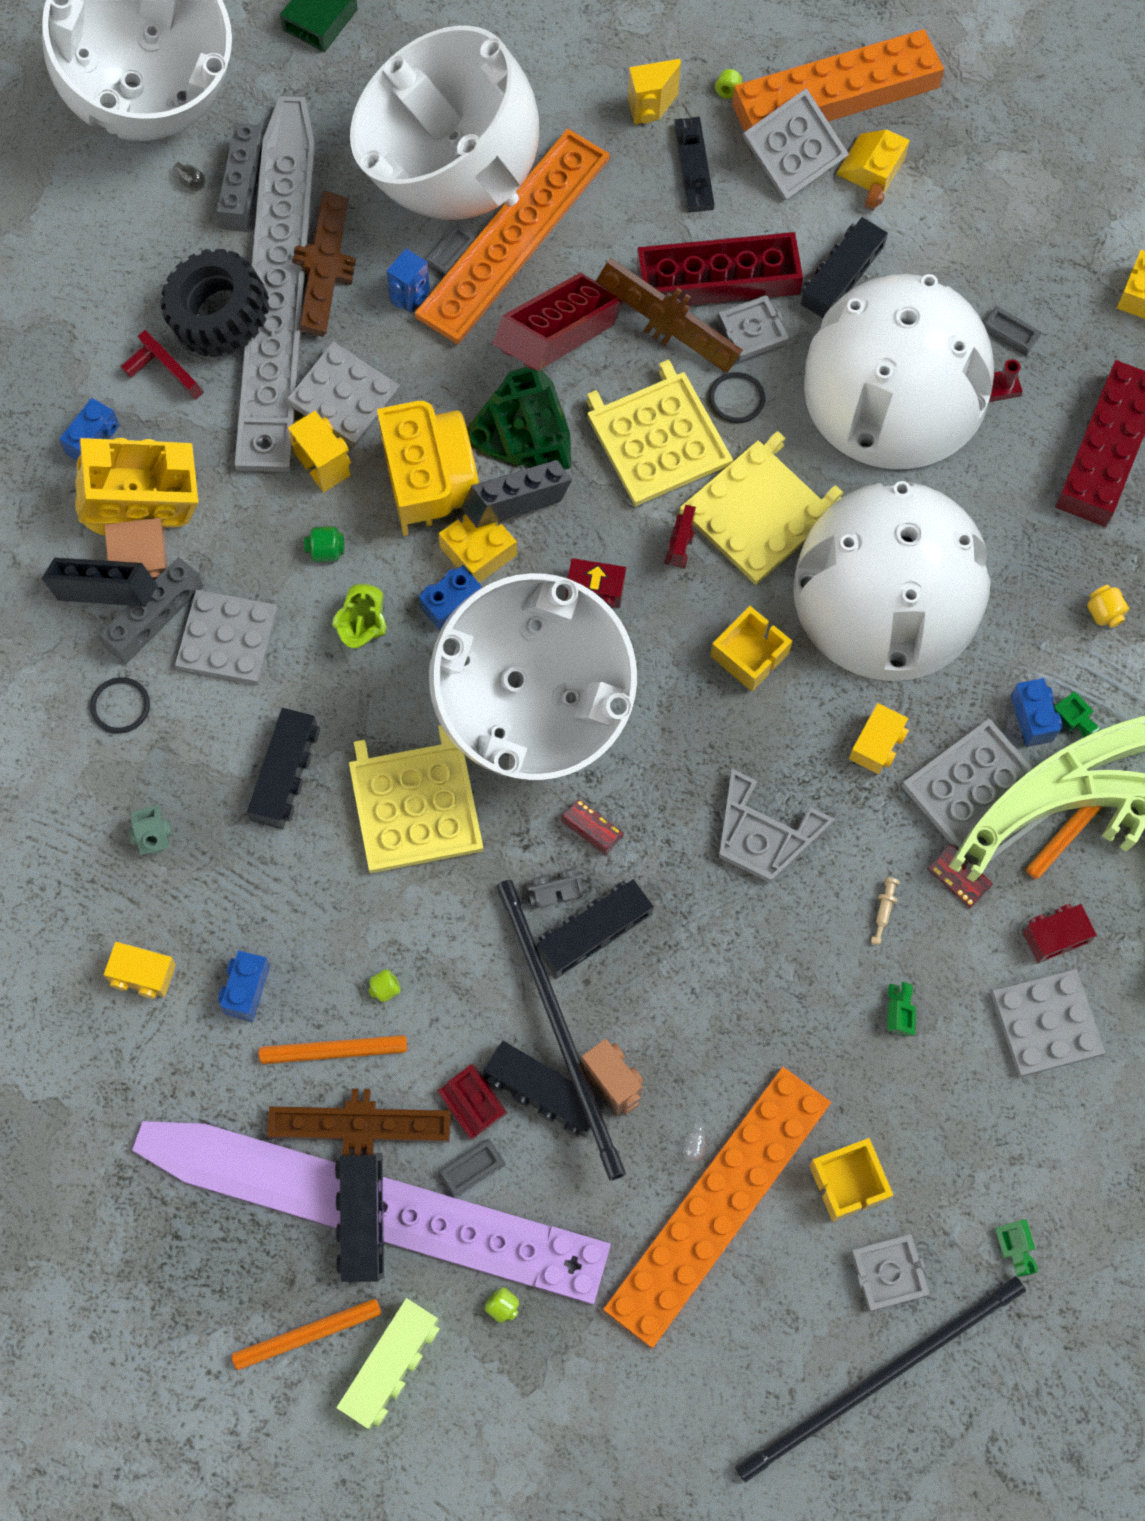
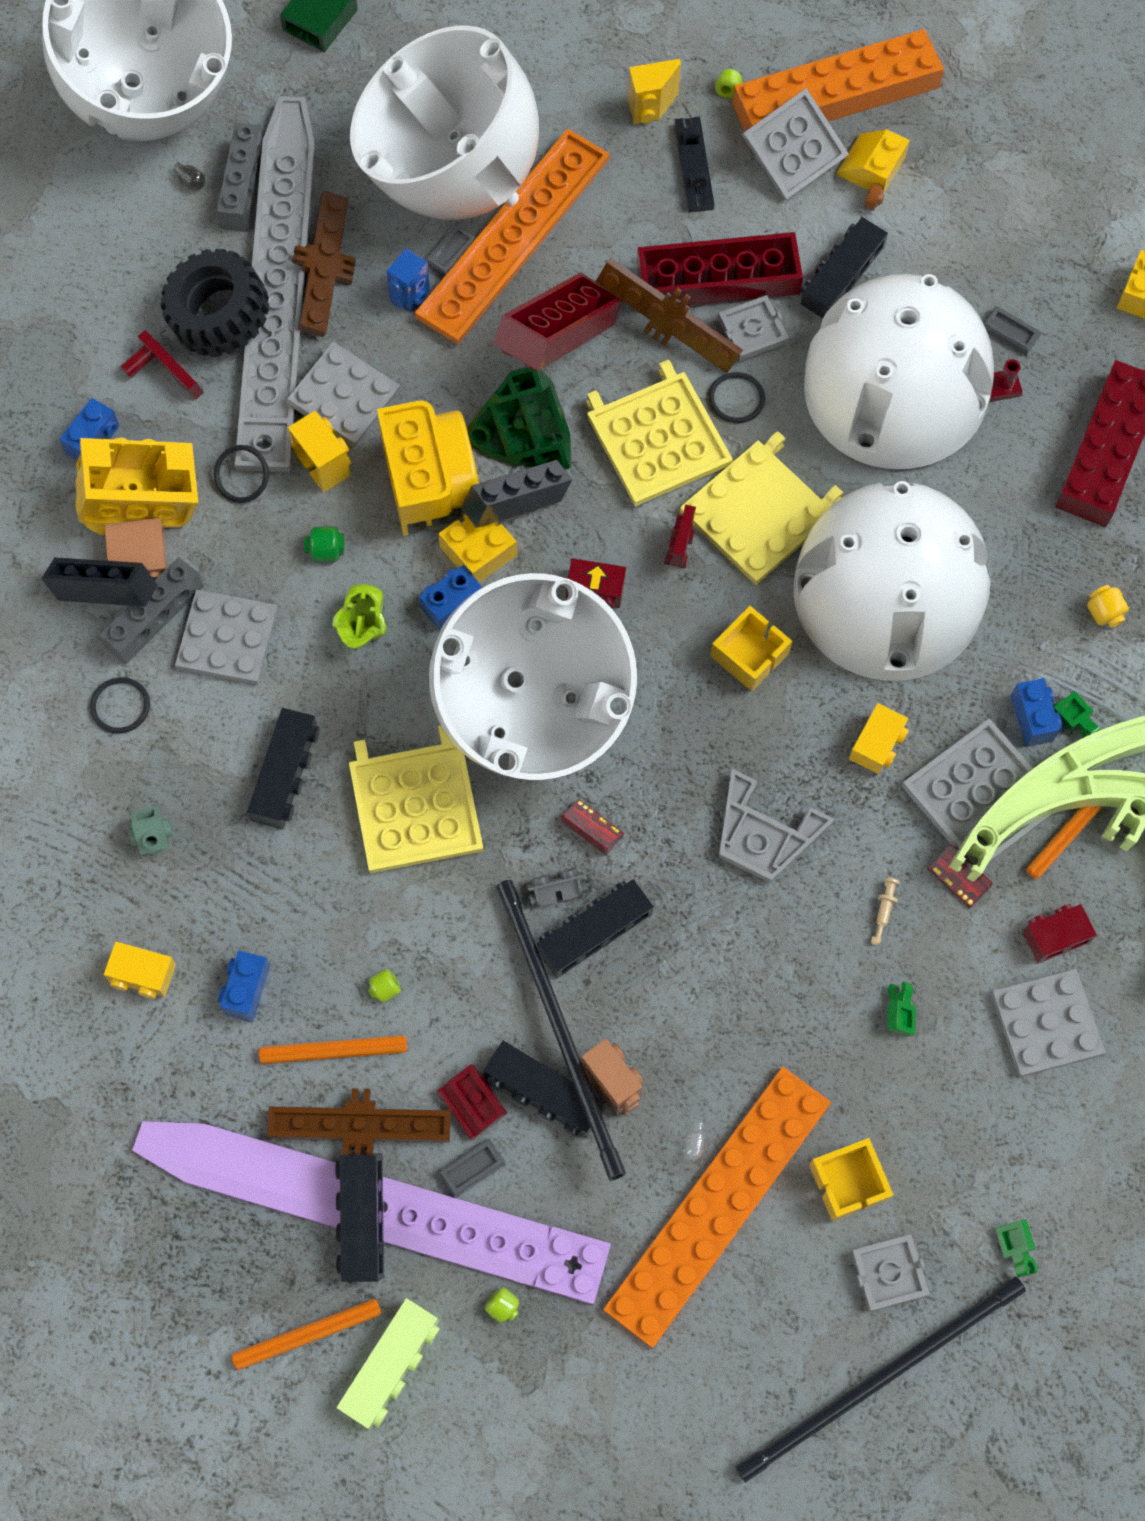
none -> black tyre [214,445,269,503]

